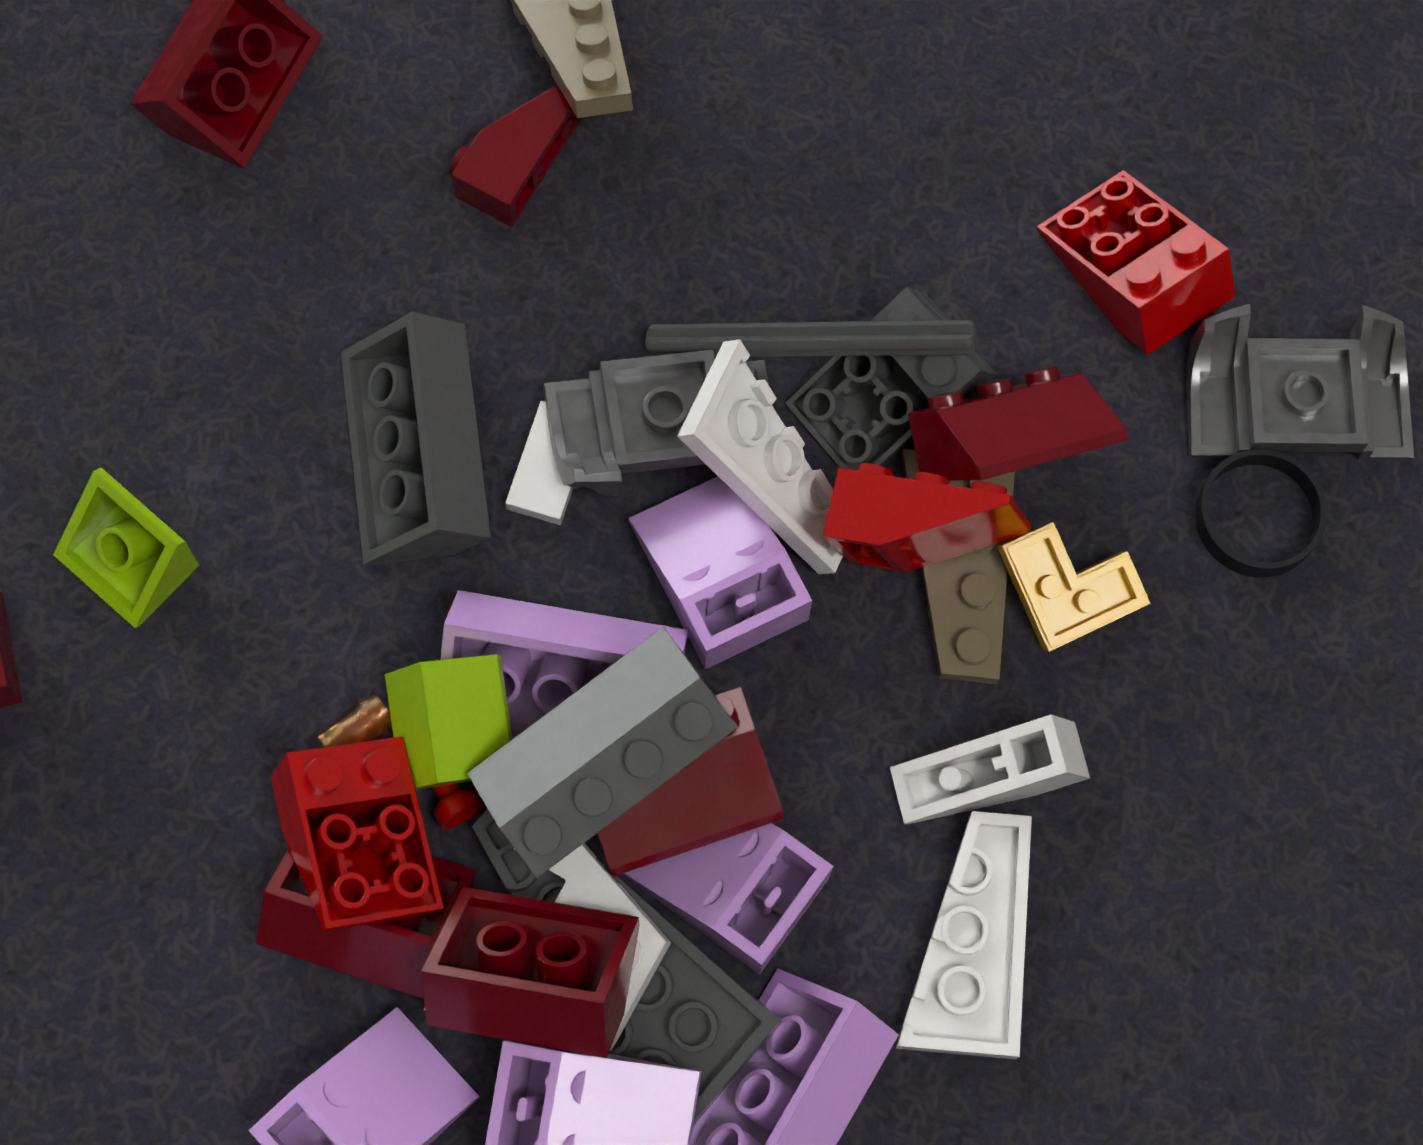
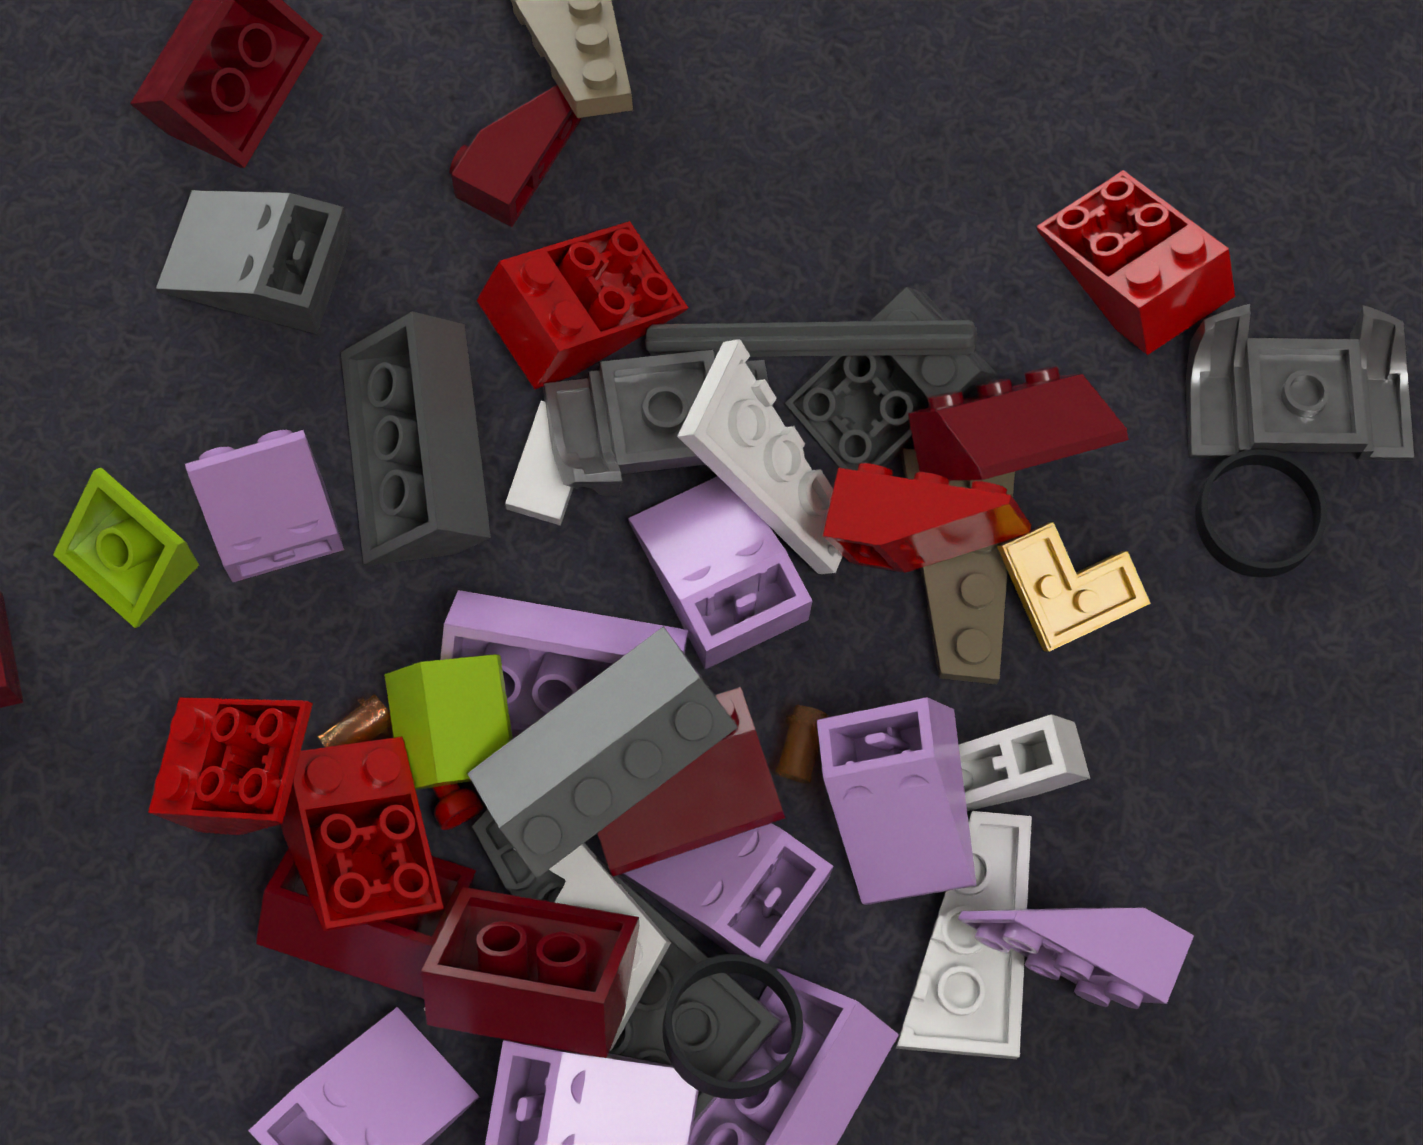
none -> red slope [148,698,313,835]
none -> dark grey slope [156,190,351,334]
none -> lavender slope [185,430,344,582]
none -> red slope [476,221,689,389]
none -> black tyre [662,954,803,1099]
none -> clear orange pin [774,705,829,784]
none -> lavender slope [817,697,977,905]
none -> lavender slope [958,908,1194,1009]

